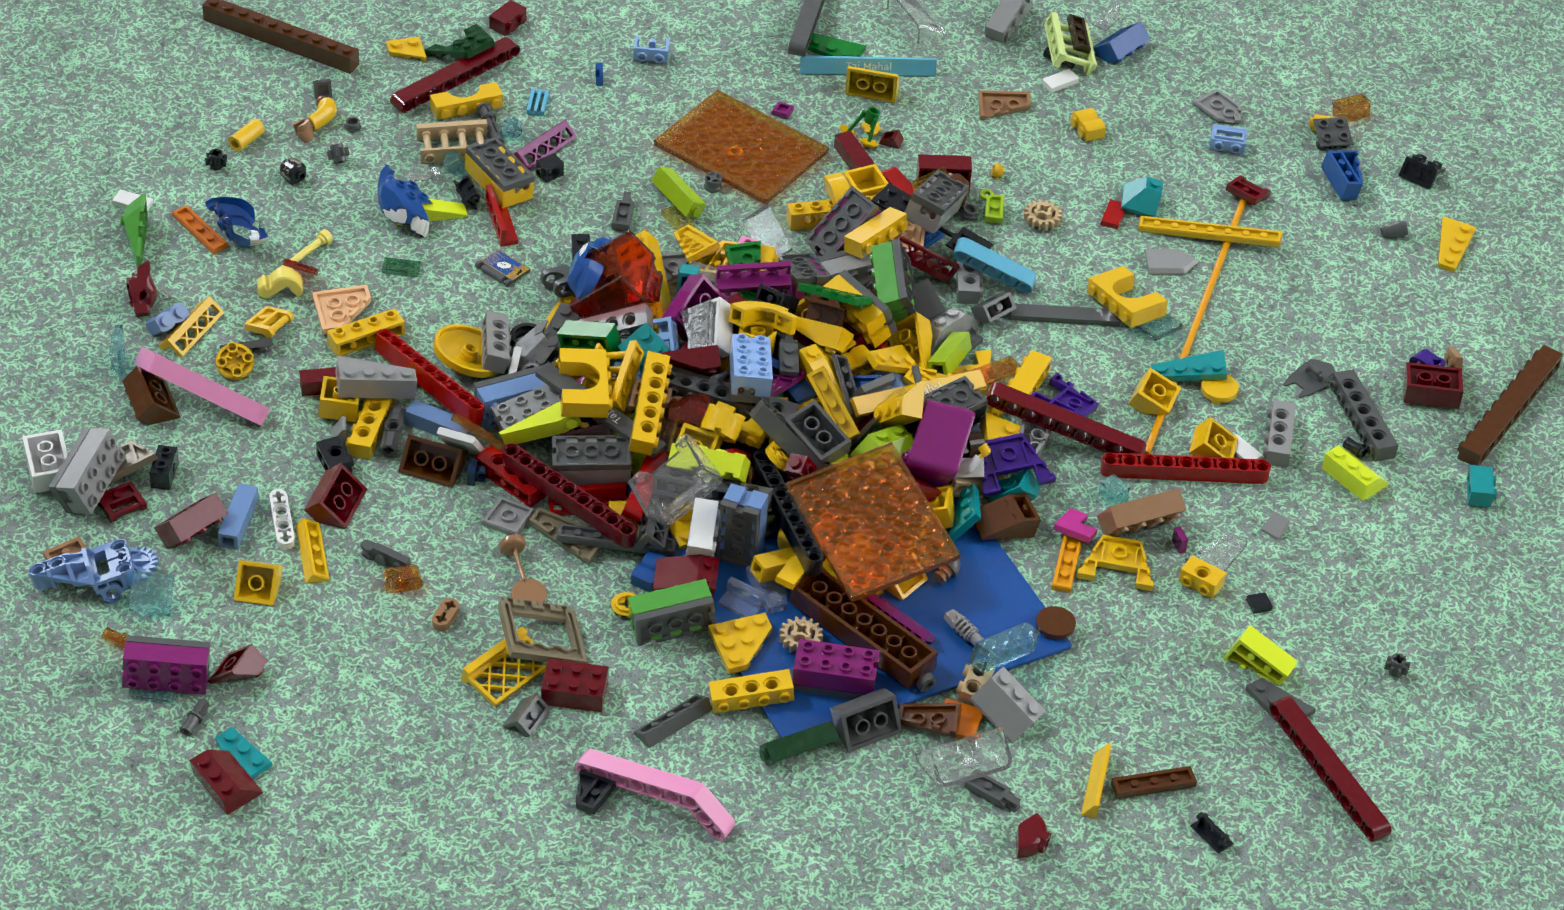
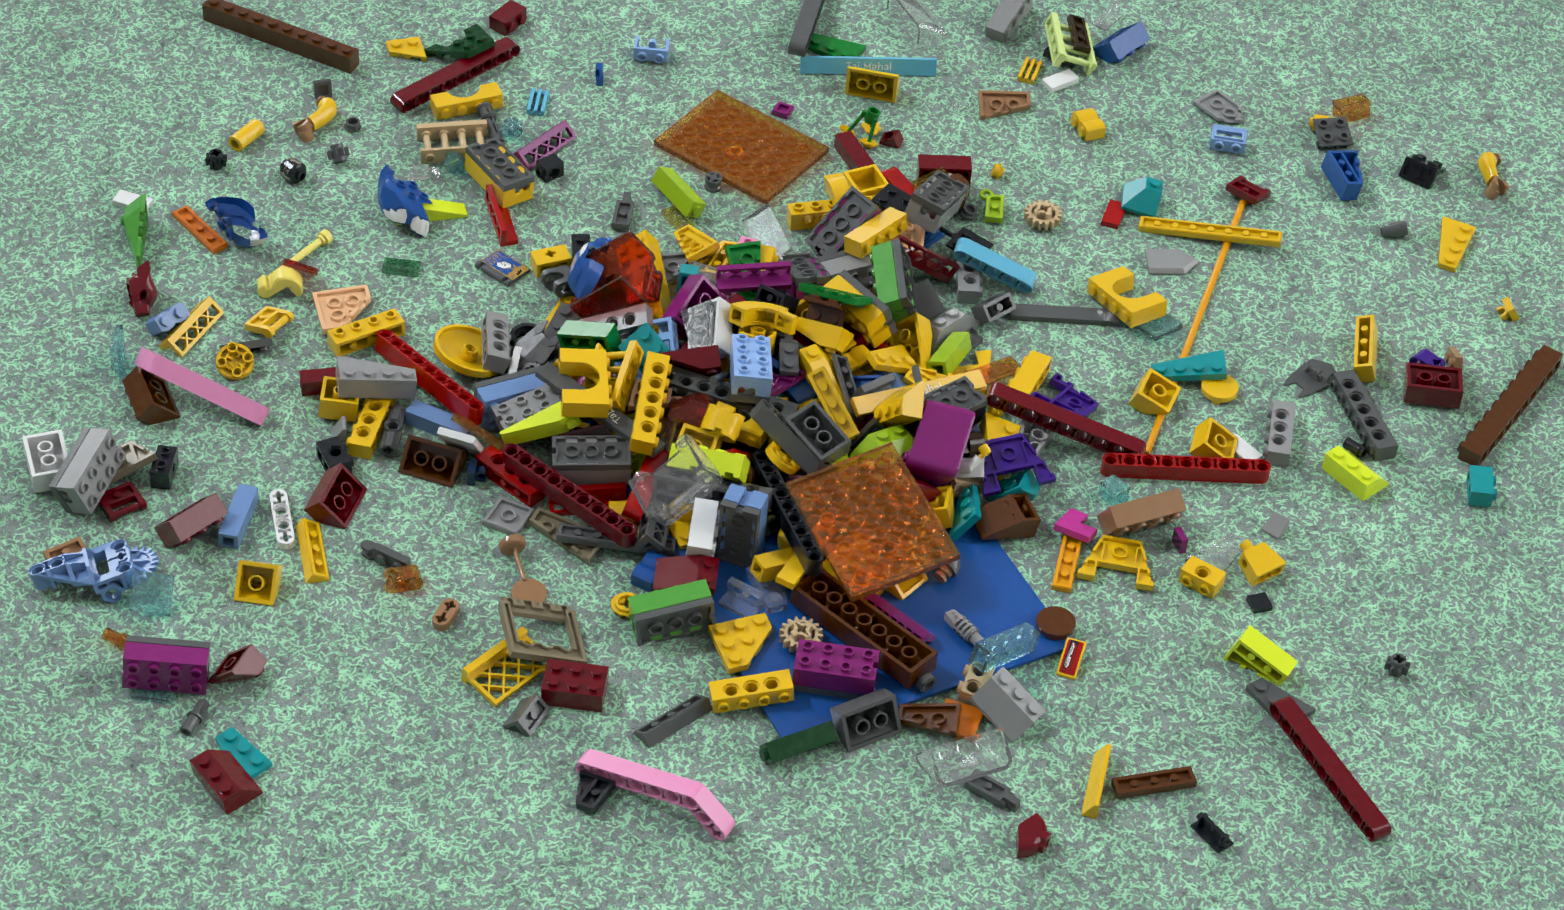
black hinge [453,176,480,210] -> none
dark red brick [784,453,817,484] -> none
none -> yellow brick [530,244,572,278]
none -> yellow tile [1017,57,1043,85]
none -> slope [1056,637,1087,680]
none -> yellow torso [1238,539,1286,587]
none -> yellow brick [1354,315,1378,382]
none -> piece [1477,151,1510,201]
none -> yellow tile [1496,297,1520,321]

